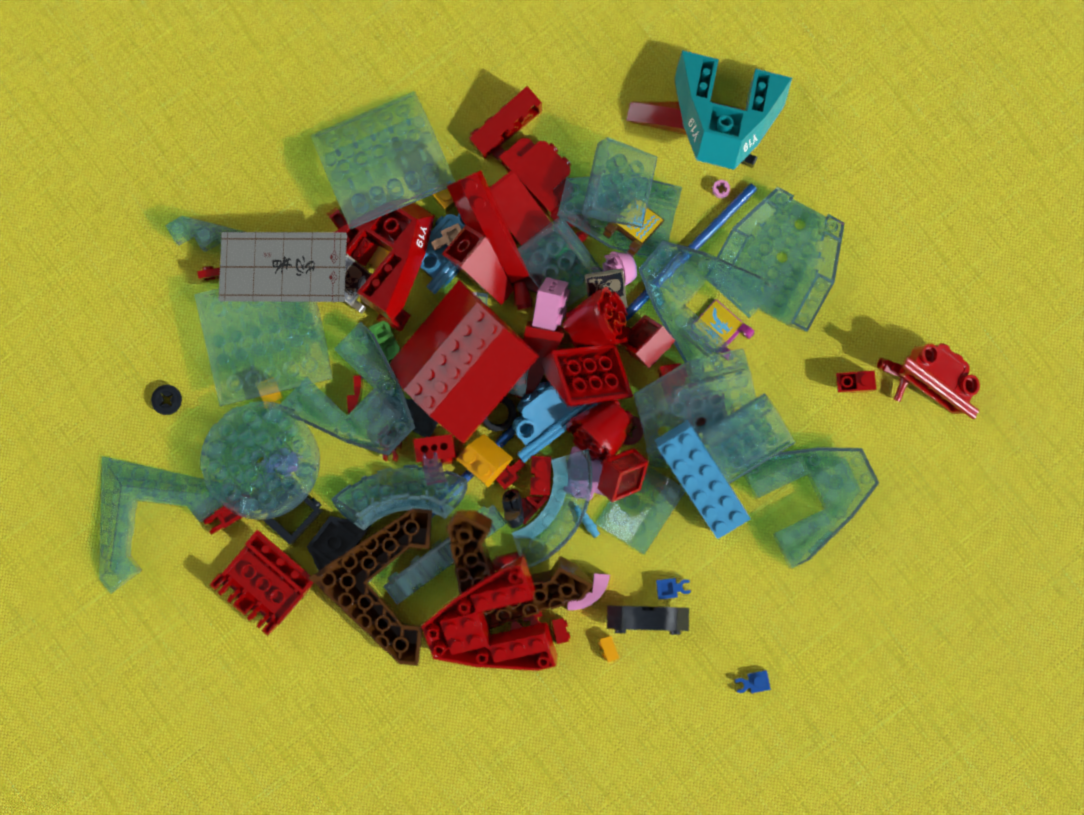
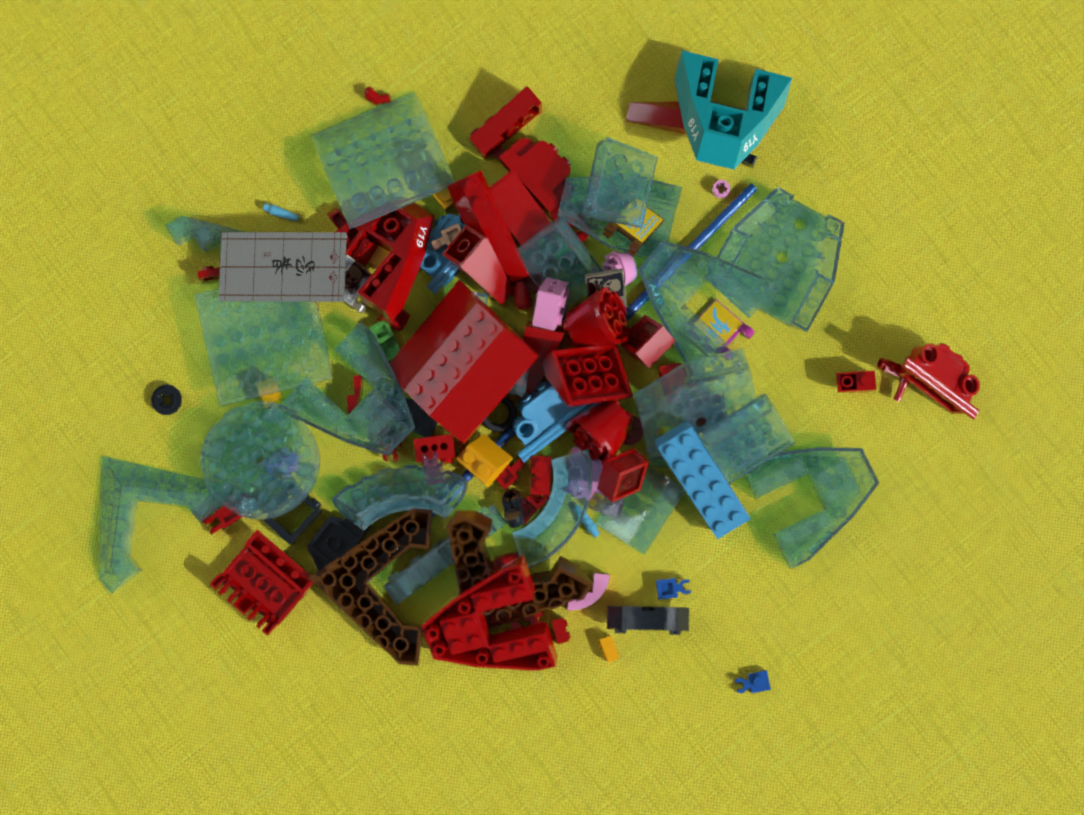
none -> medium azure animal [263,203,298,222]
none -> red arm [364,87,391,105]
none -> plate [589,496,625,518]

